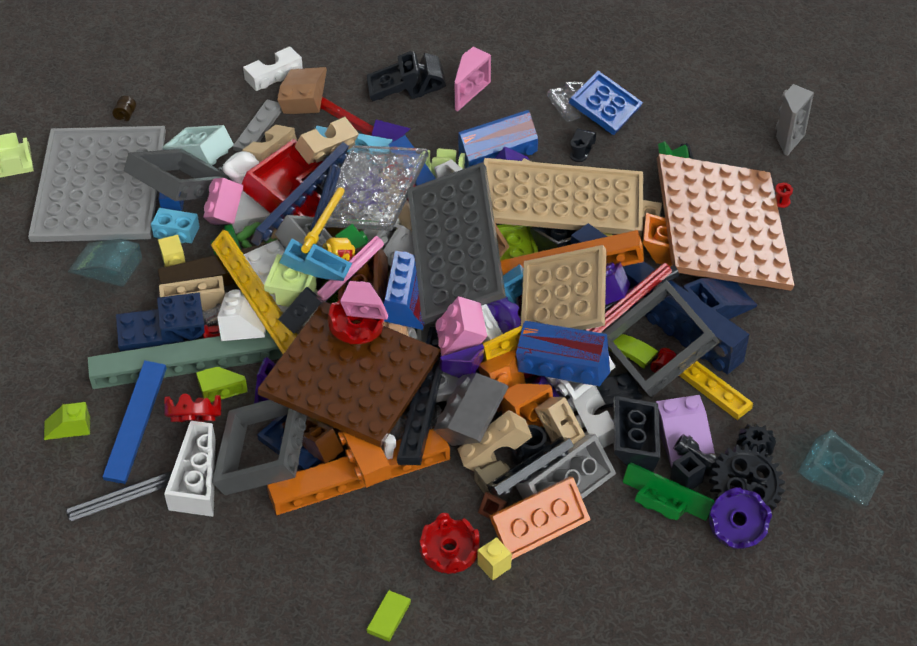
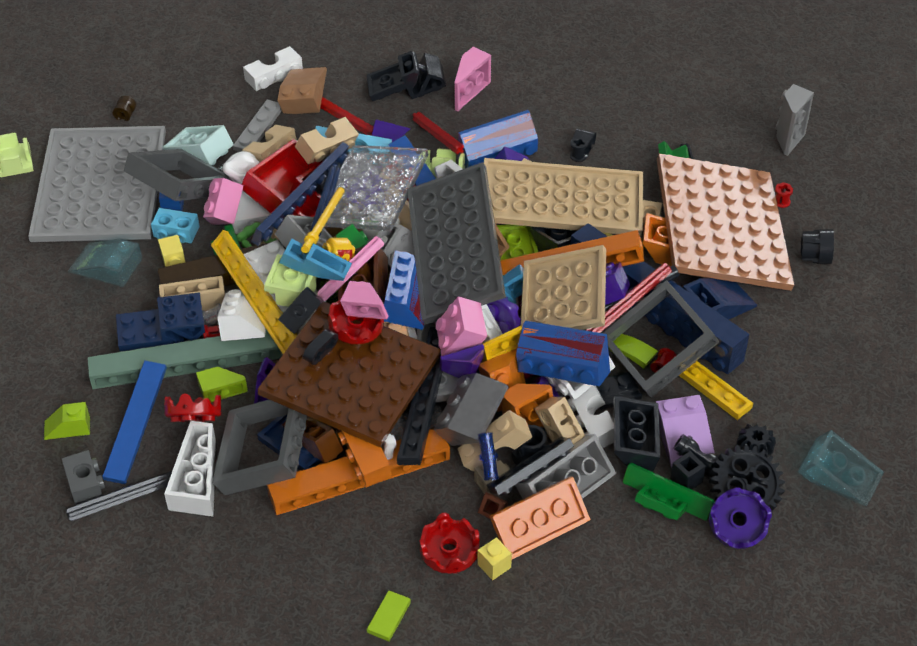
clear plate [546,81,586,122] -> none
plate [568,71,643,135] -> none
none -> dark grey brick [62,450,105,505]
none -> black beam [303,329,338,365]
none -> red axle [412,112,464,154]
none -> clear blue pin [478,432,499,481]
none -> black piece [801,229,834,264]

